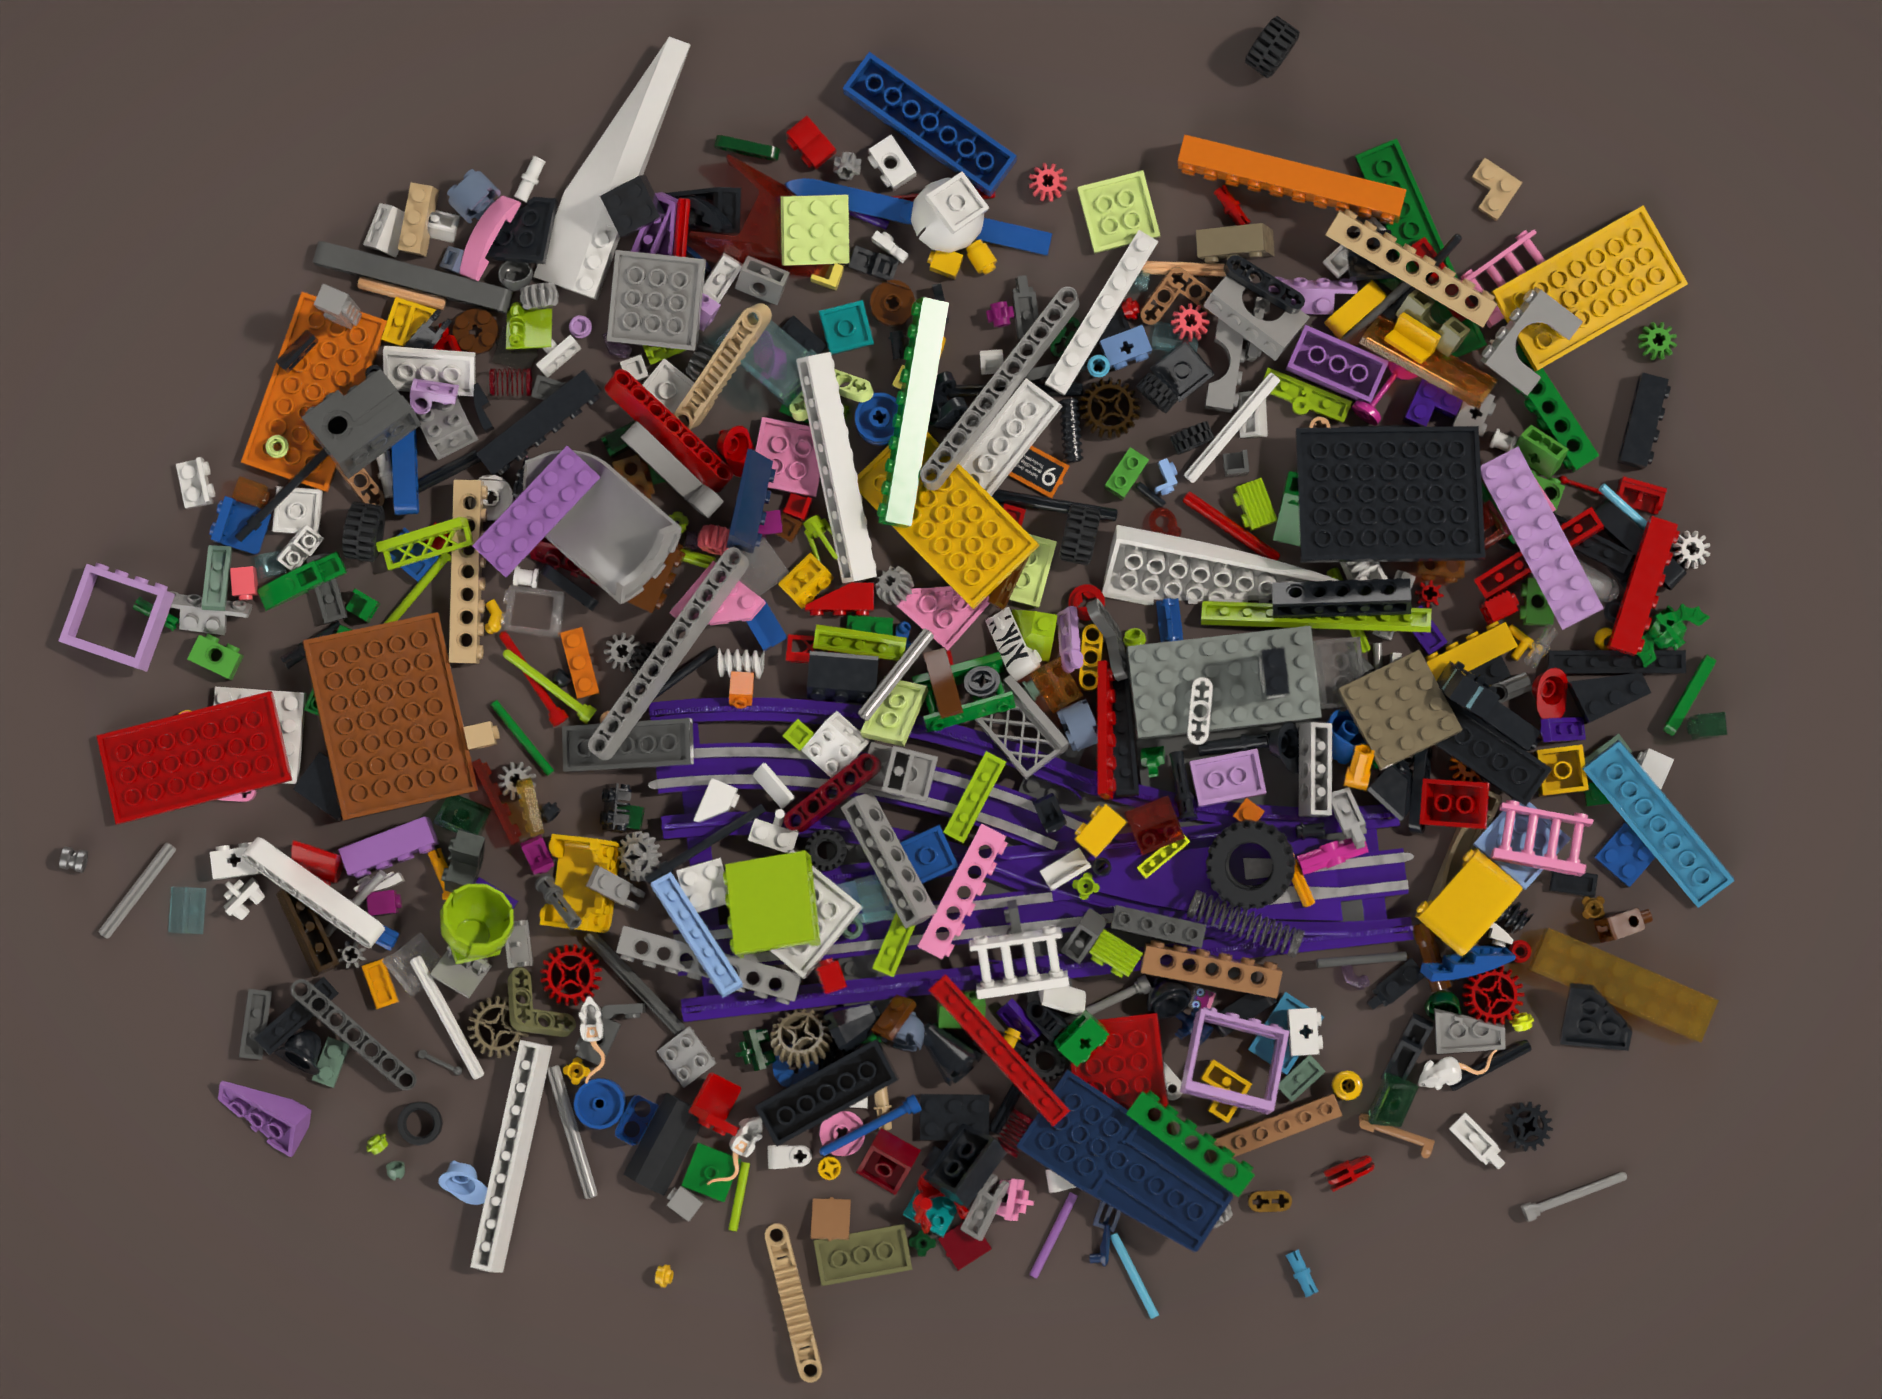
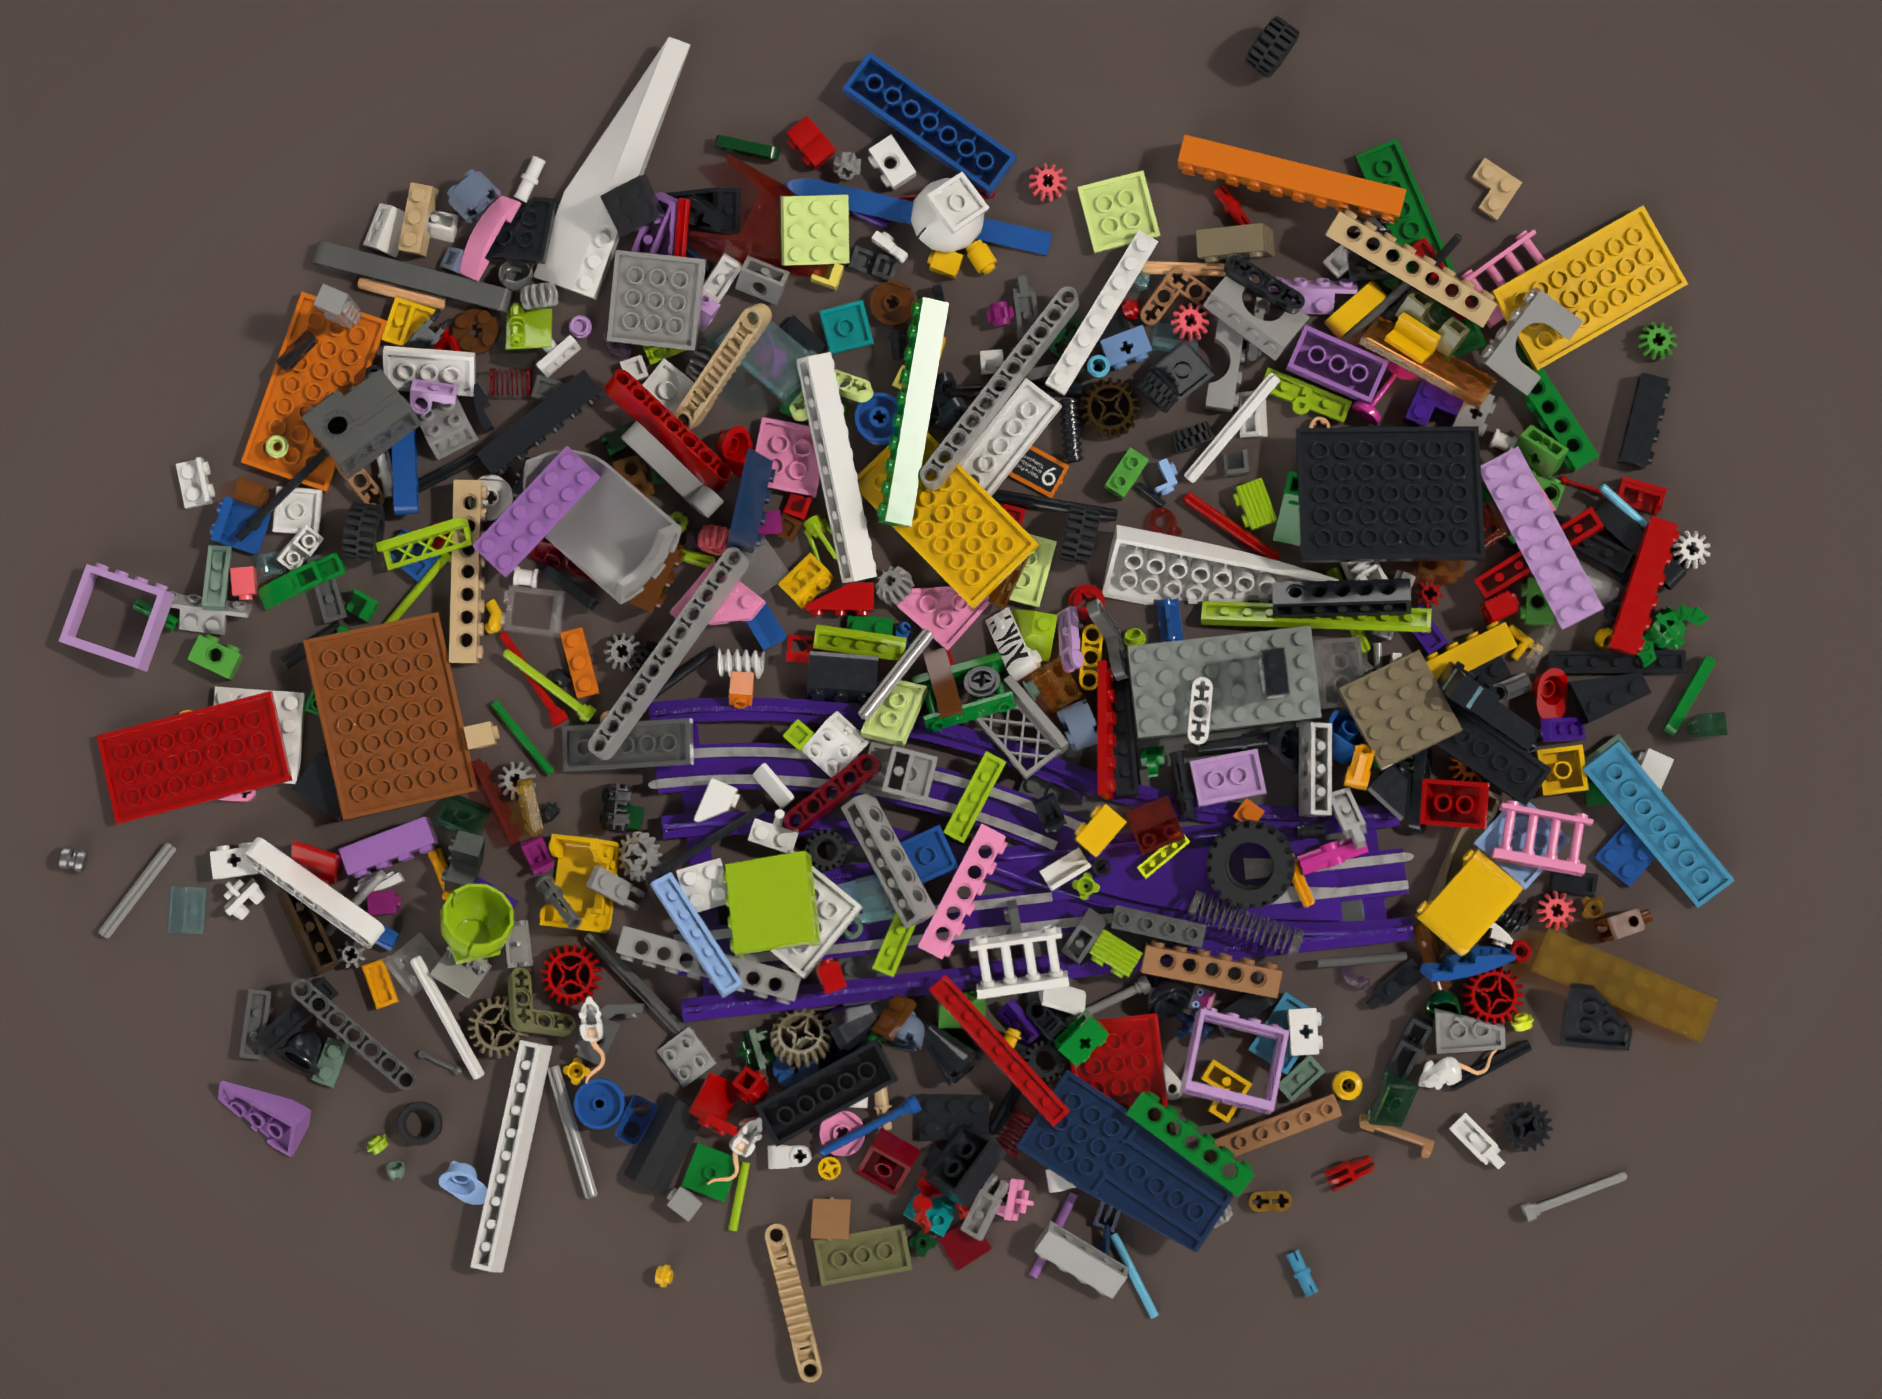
none -> red brick [731,1066,770,1105]
none -> light grey brick [1034,1221,1128,1299]
none -> coral gear [1536,891,1576,930]

